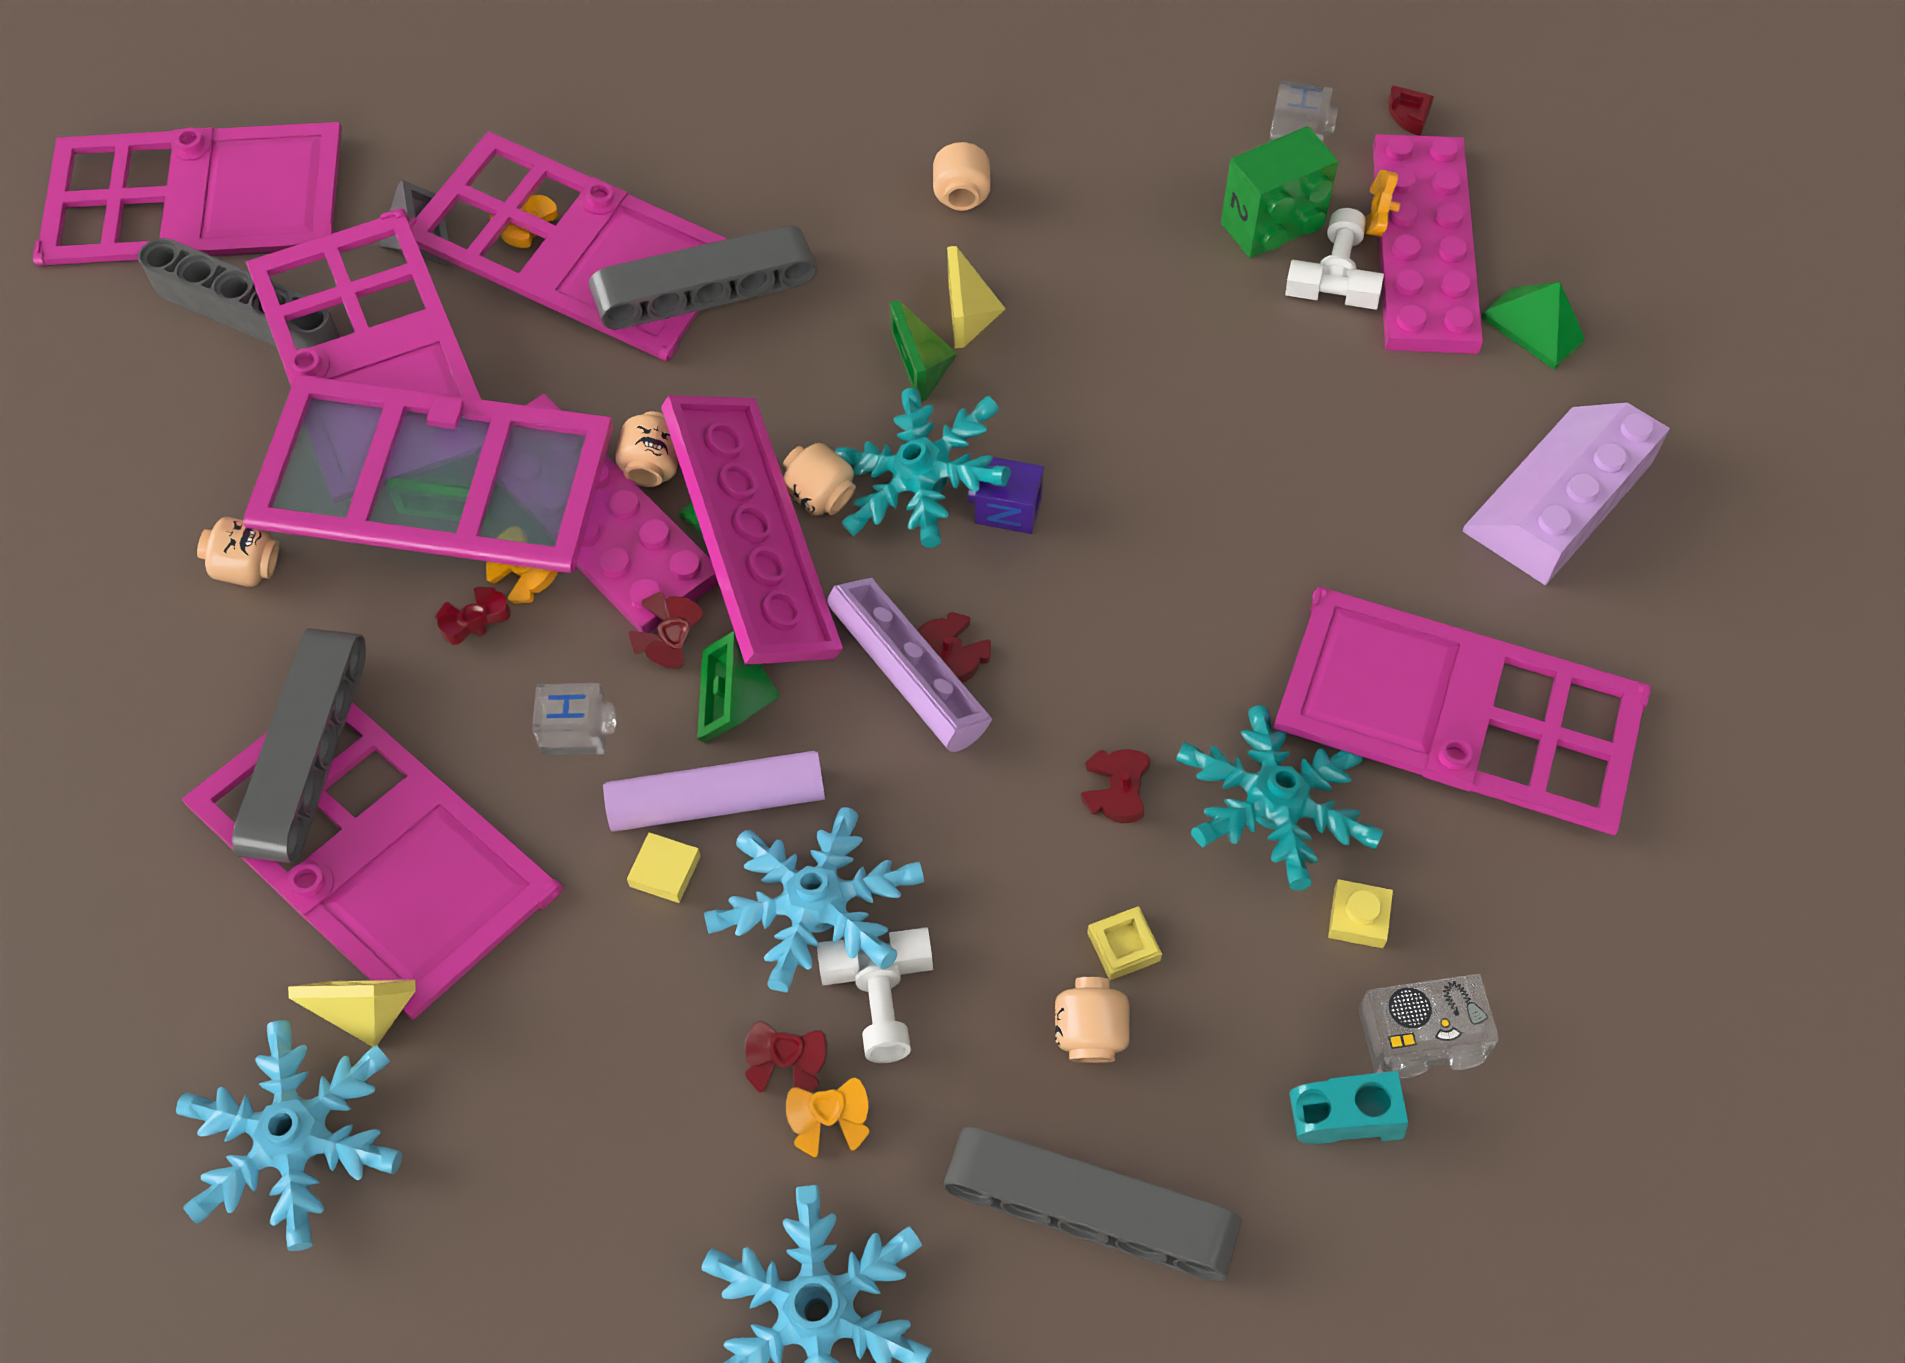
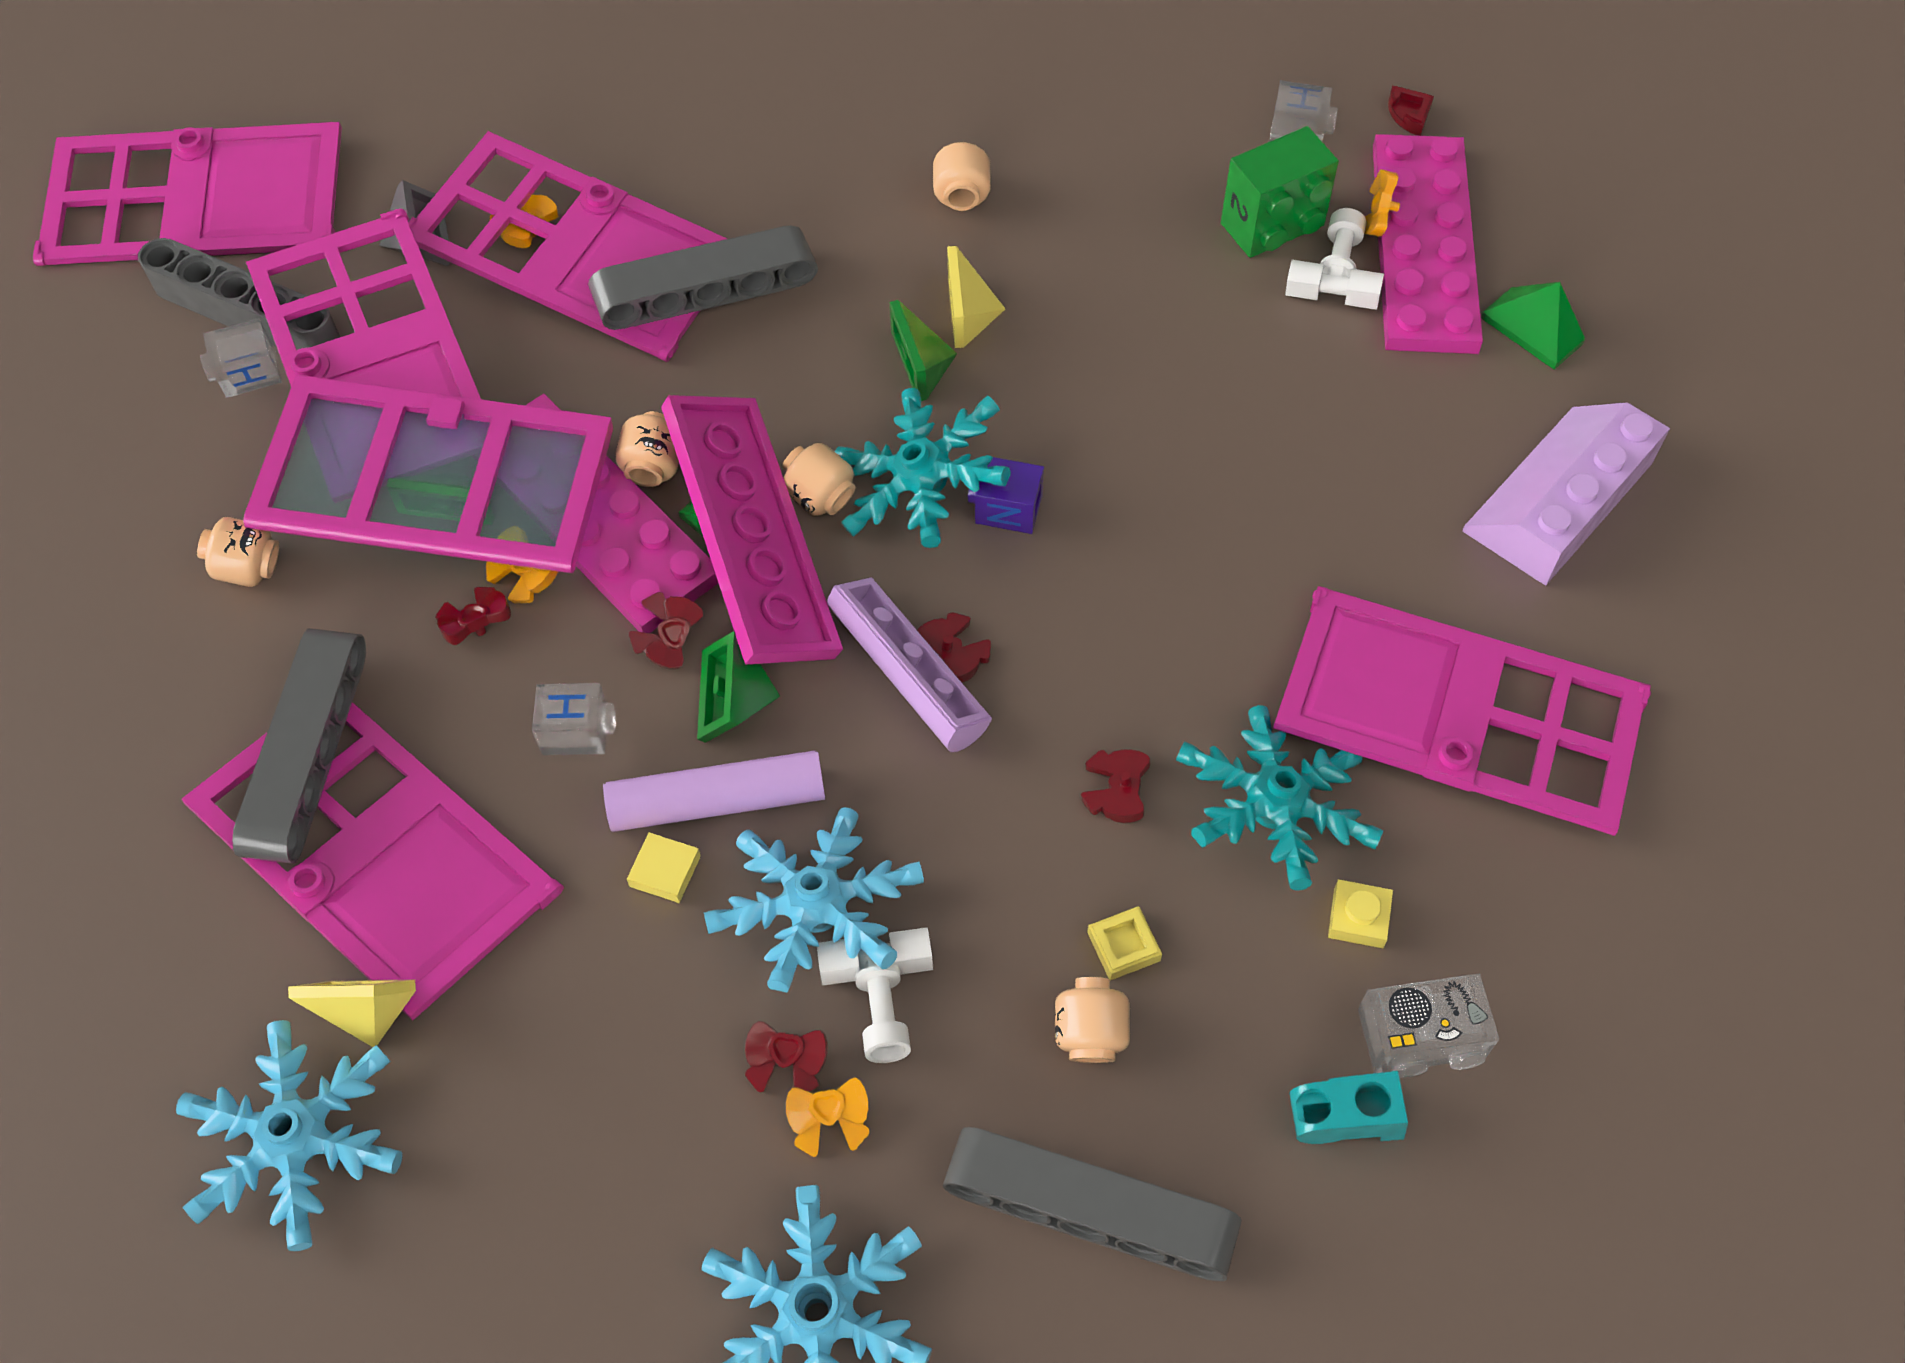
none -> clear brick [200,318,282,398]

